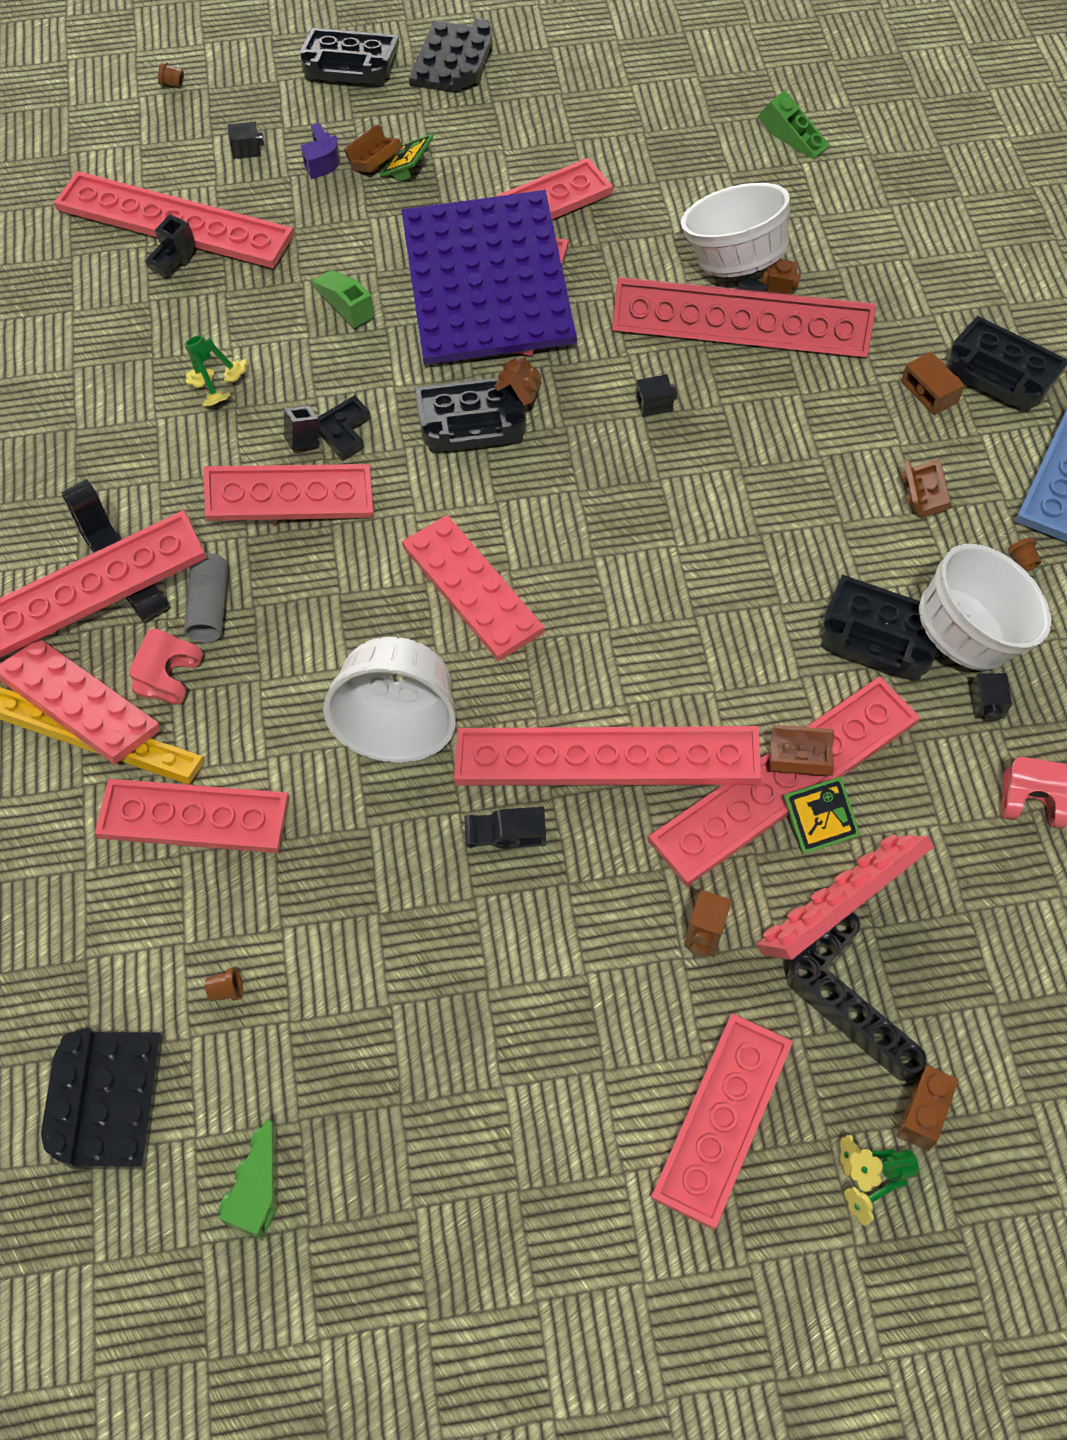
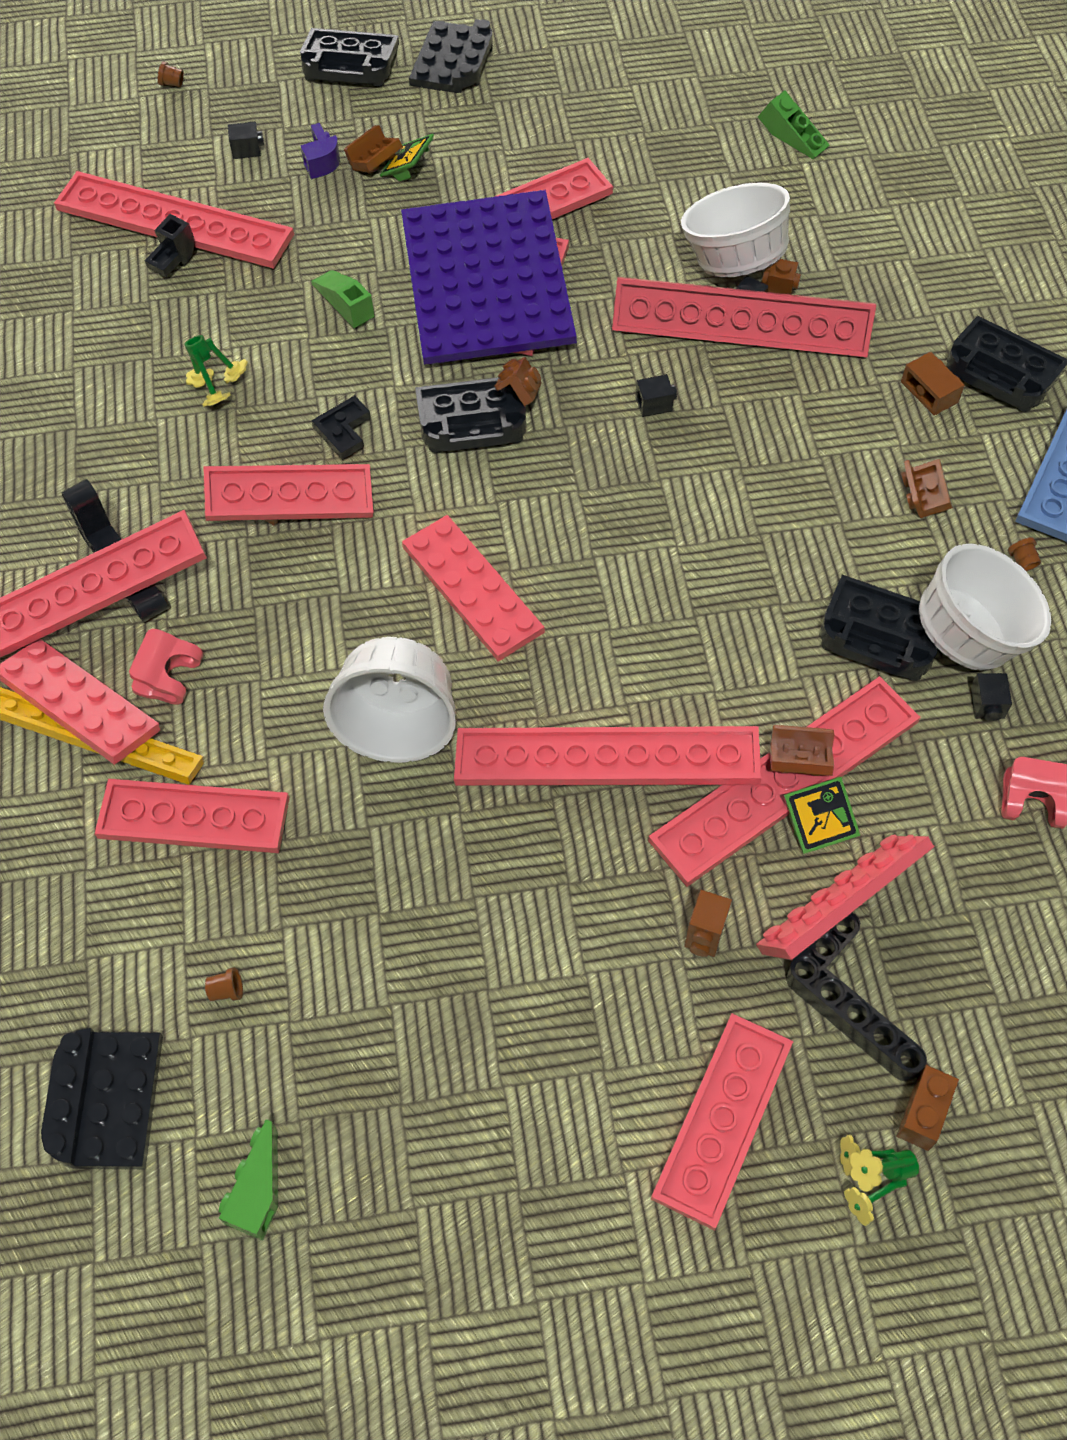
light grey piece [184,553,228,642] -> none
black brick [284,405,318,450] -> none
black piece [464,806,546,849] -> none

